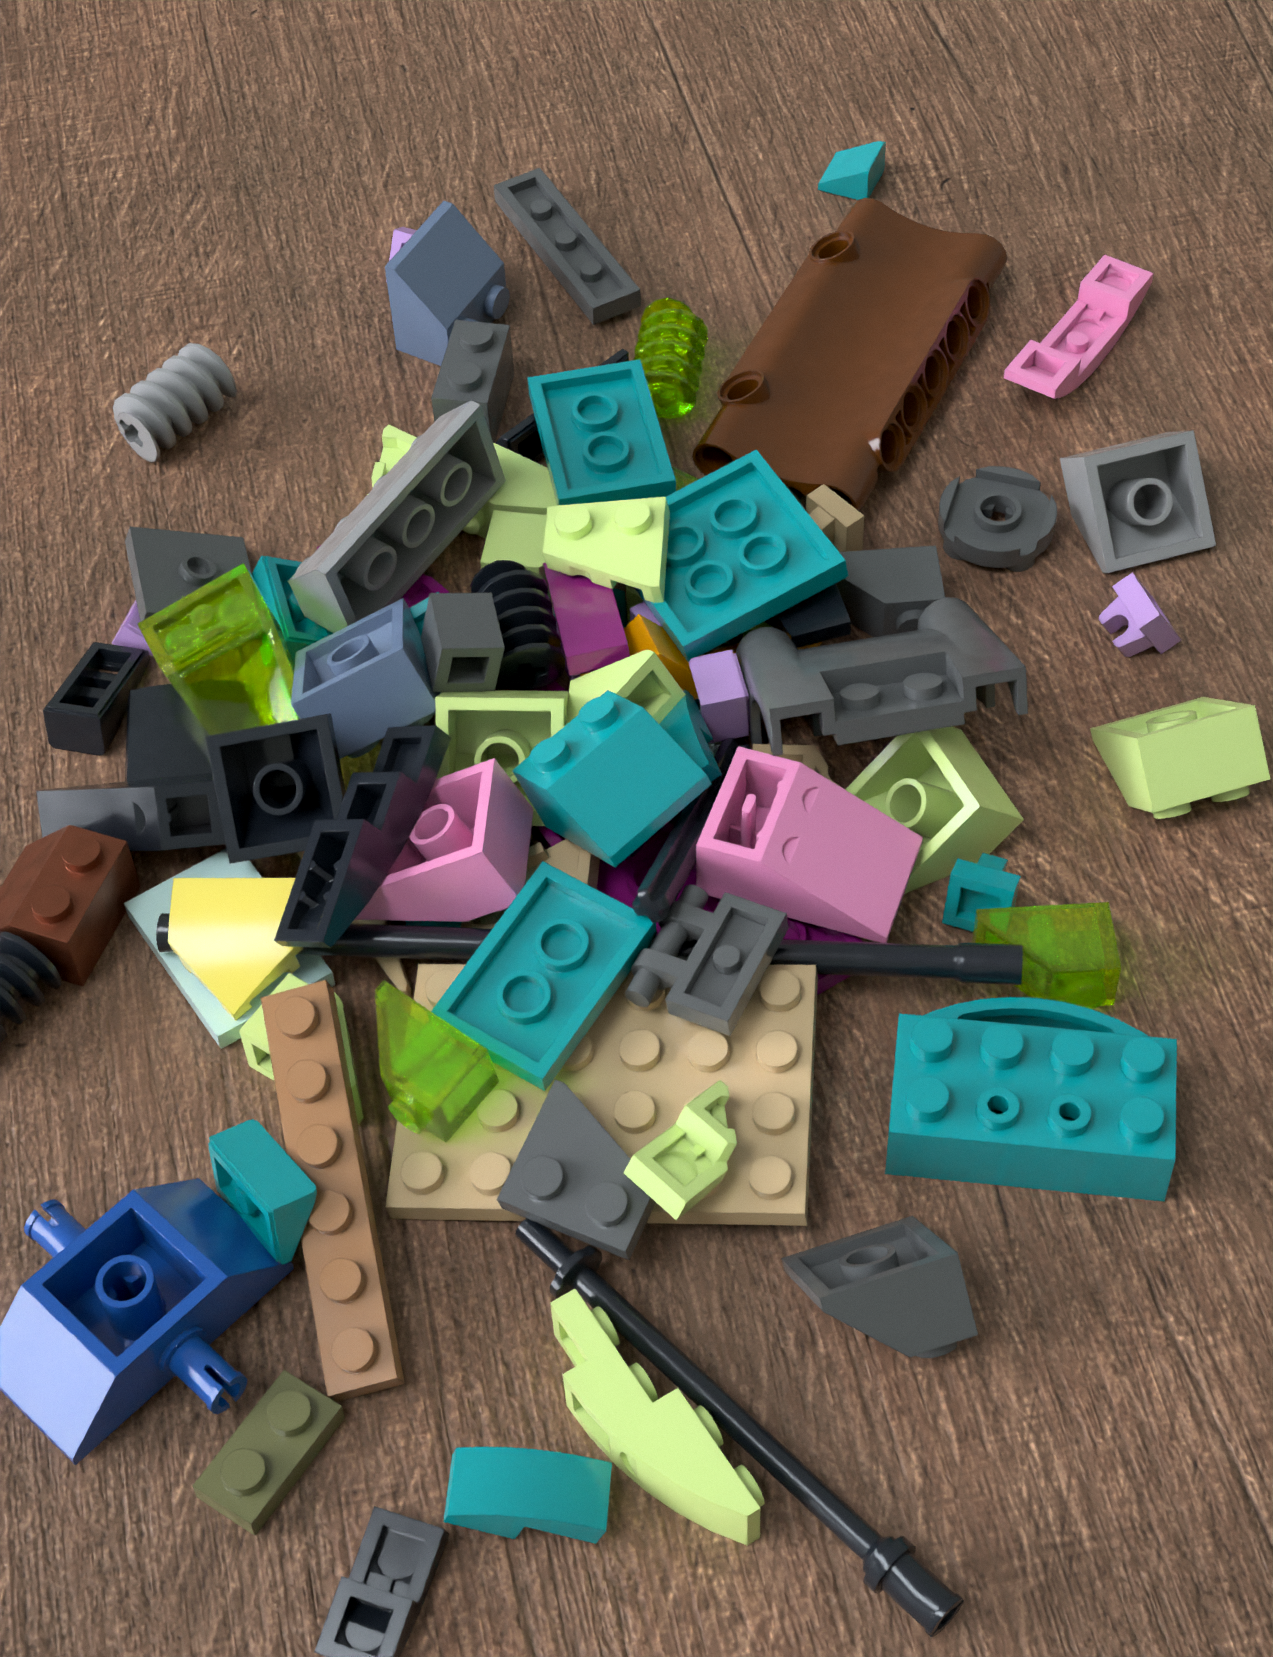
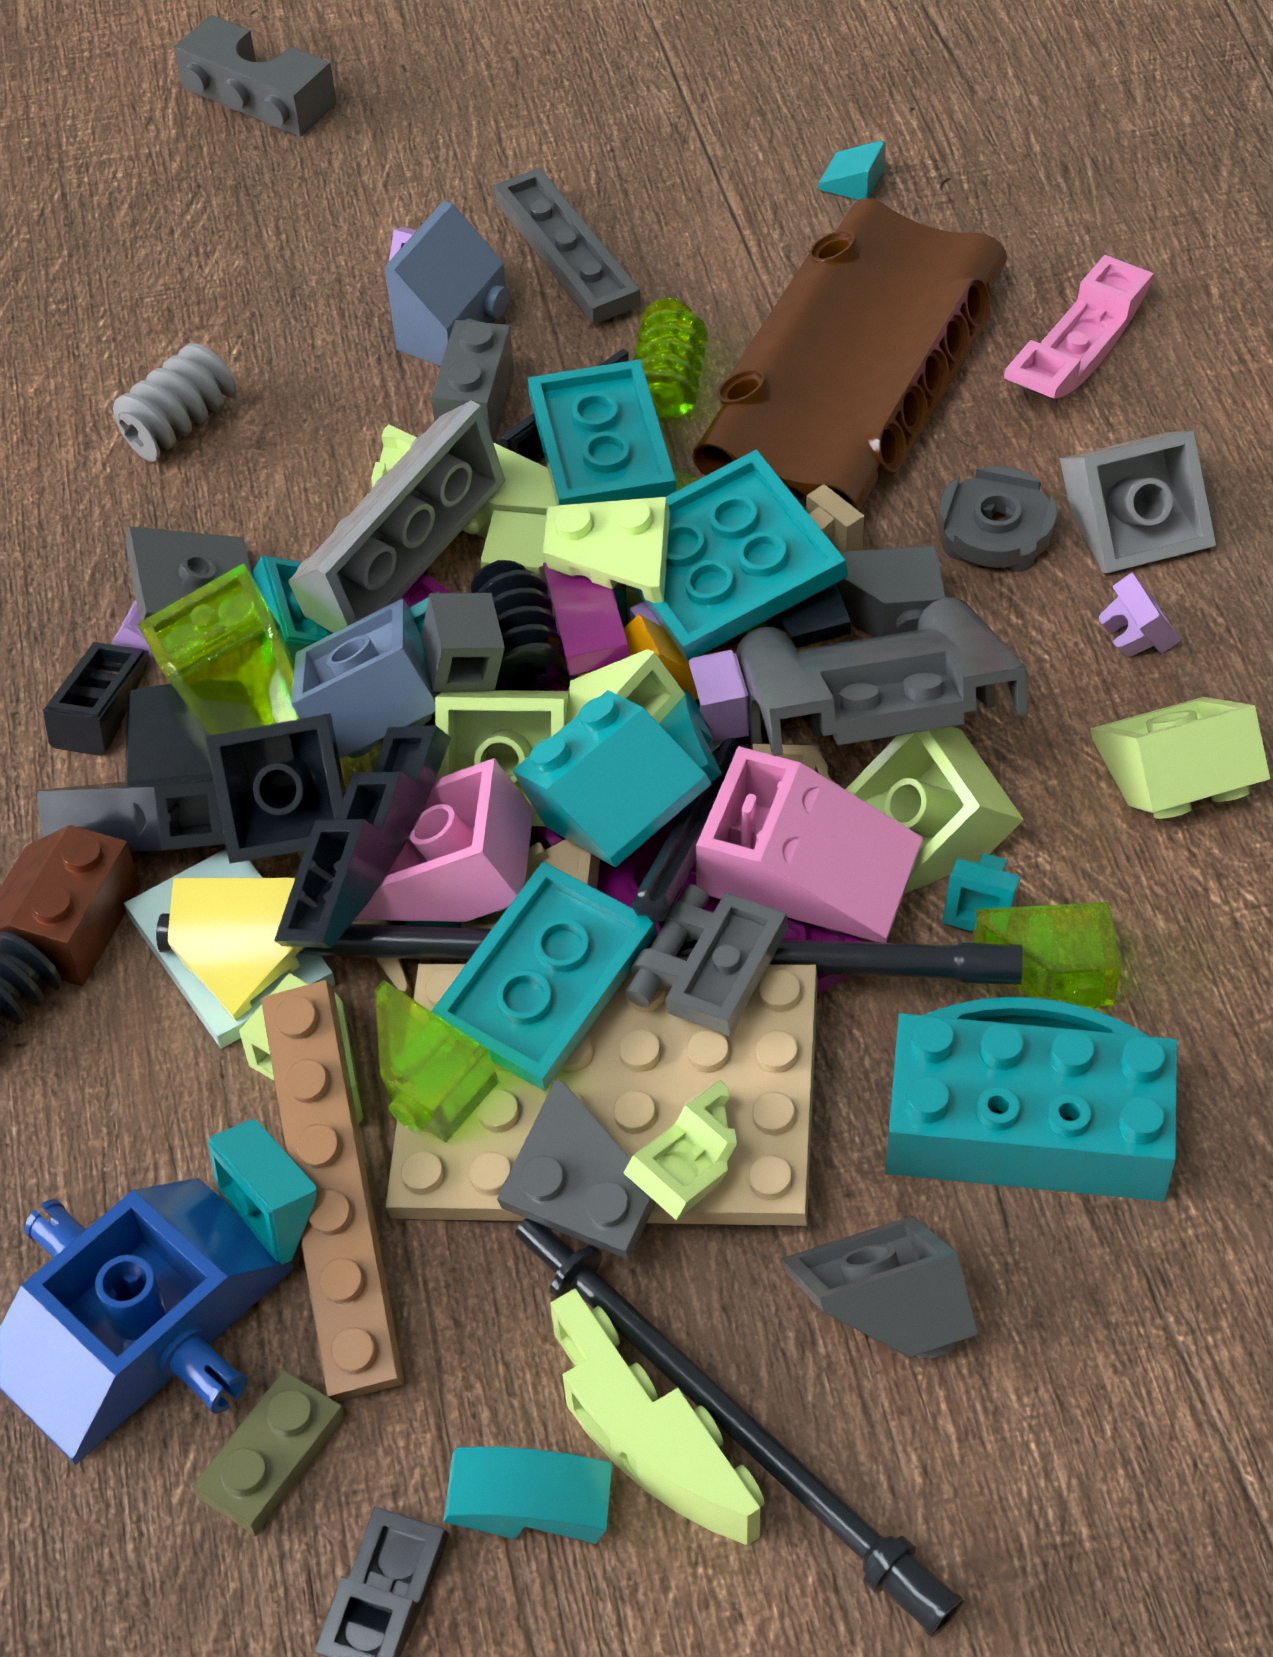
none -> dark grey arch [174,15,337,137]

